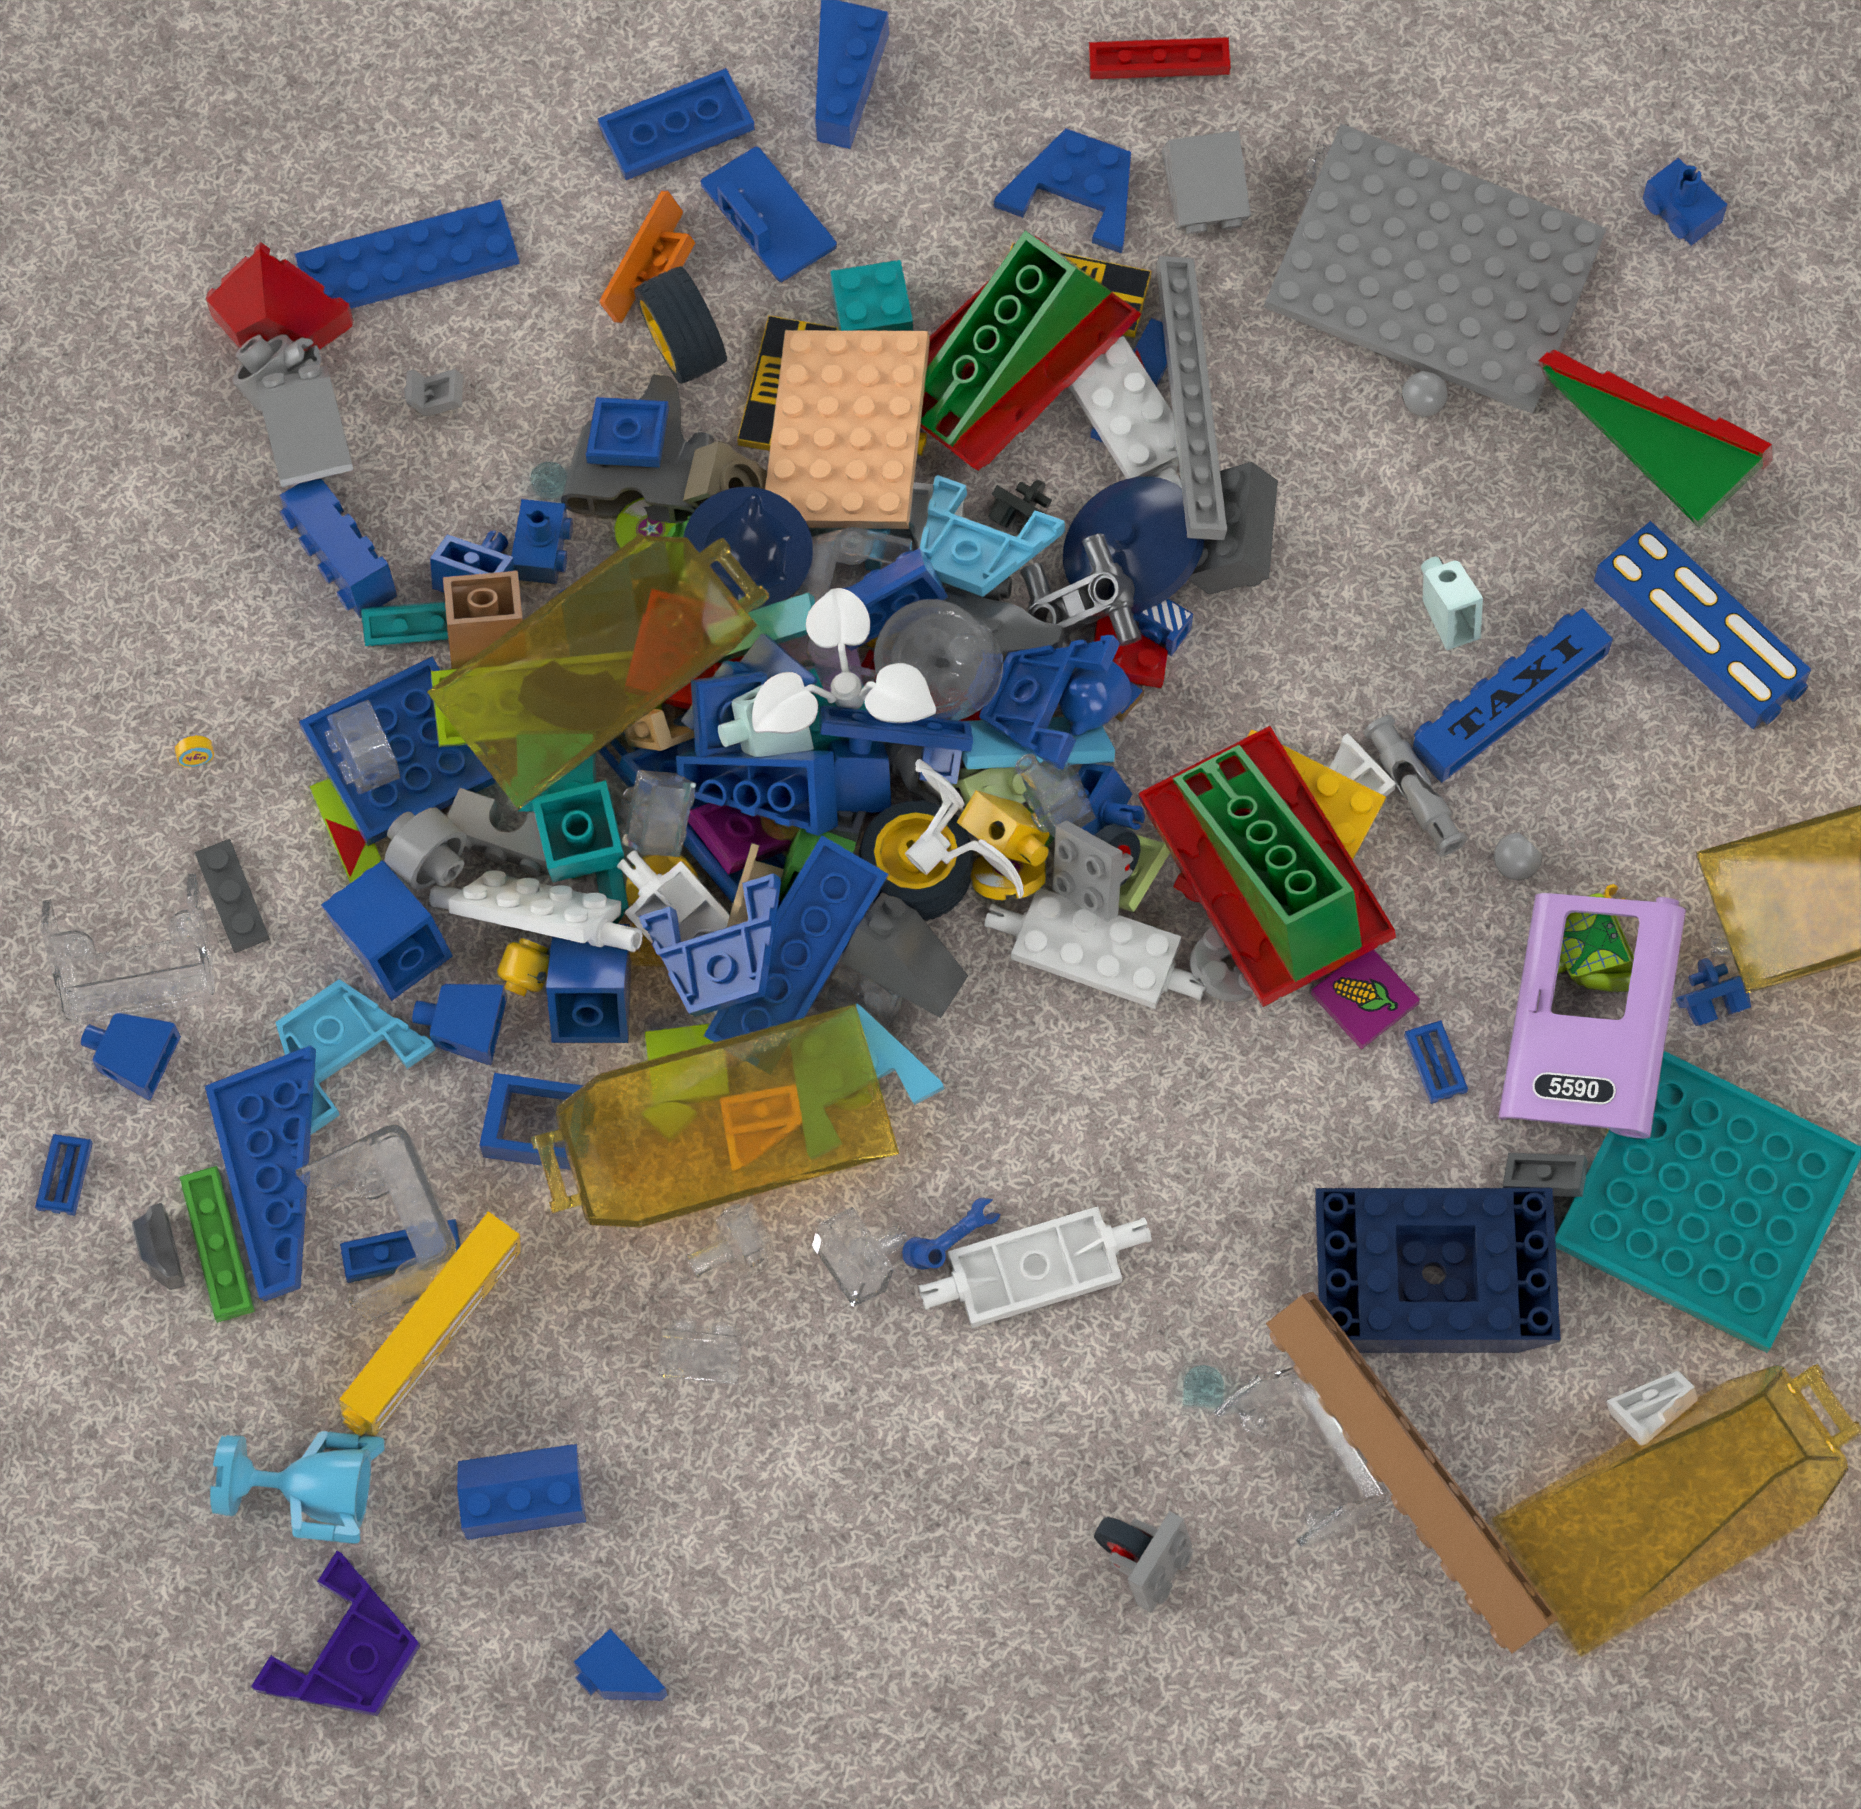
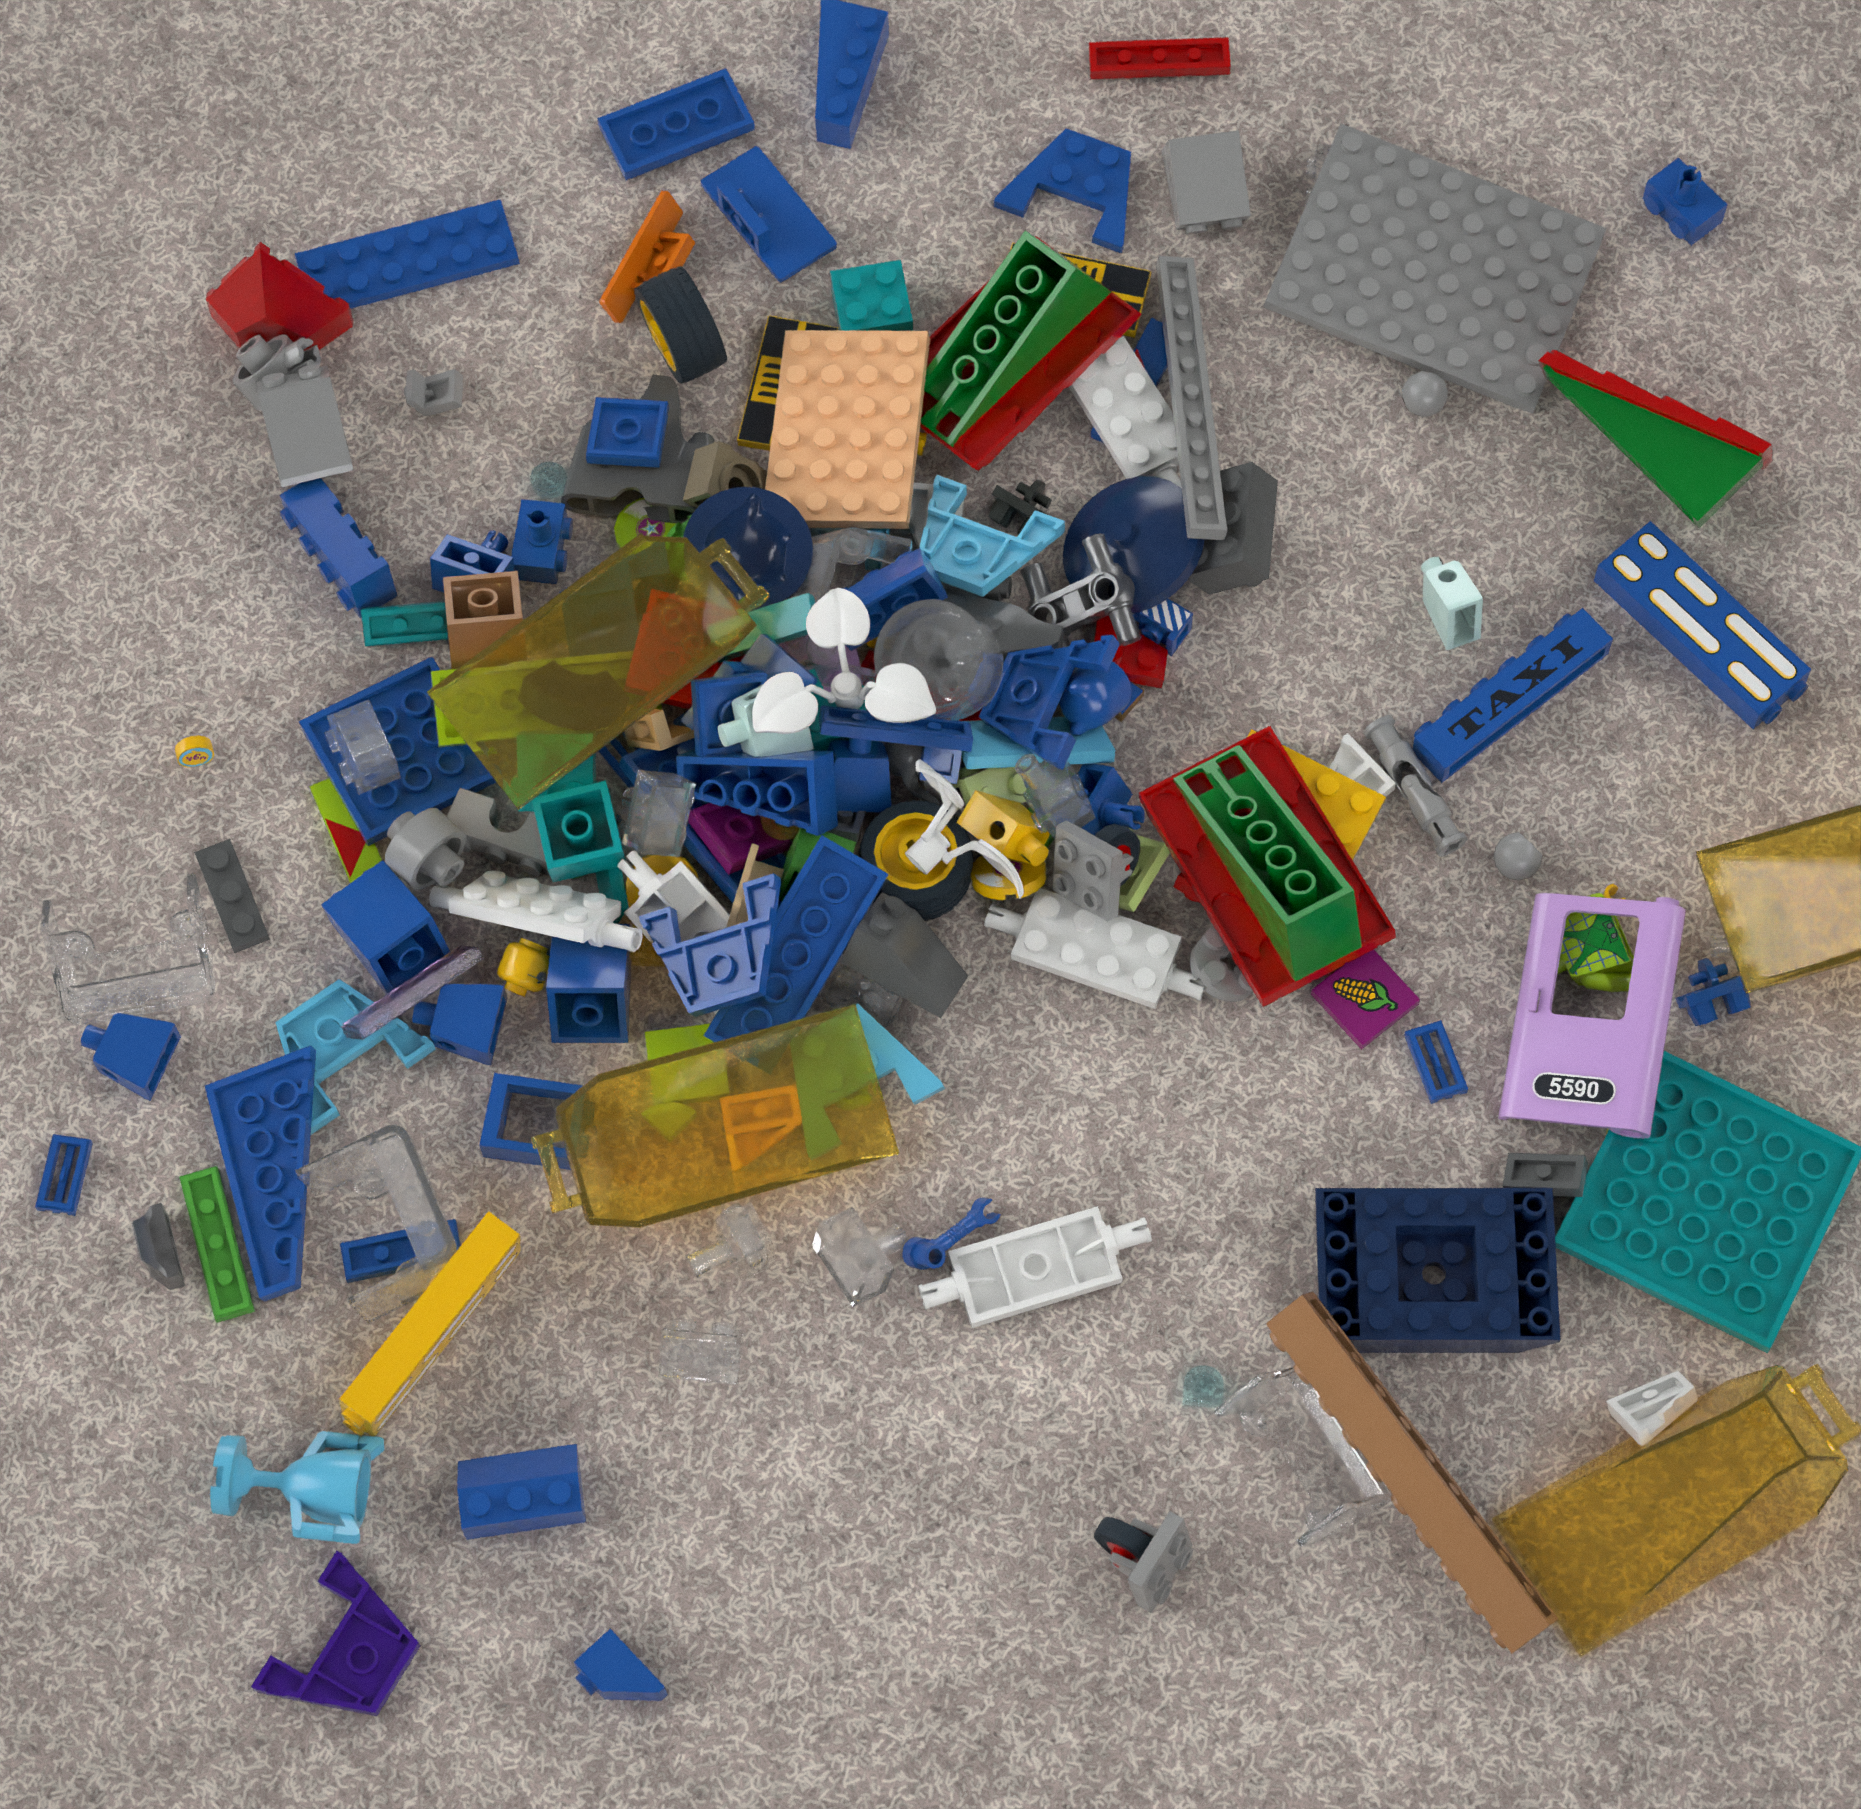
none -> clear purple tile [341,945,484,1040]

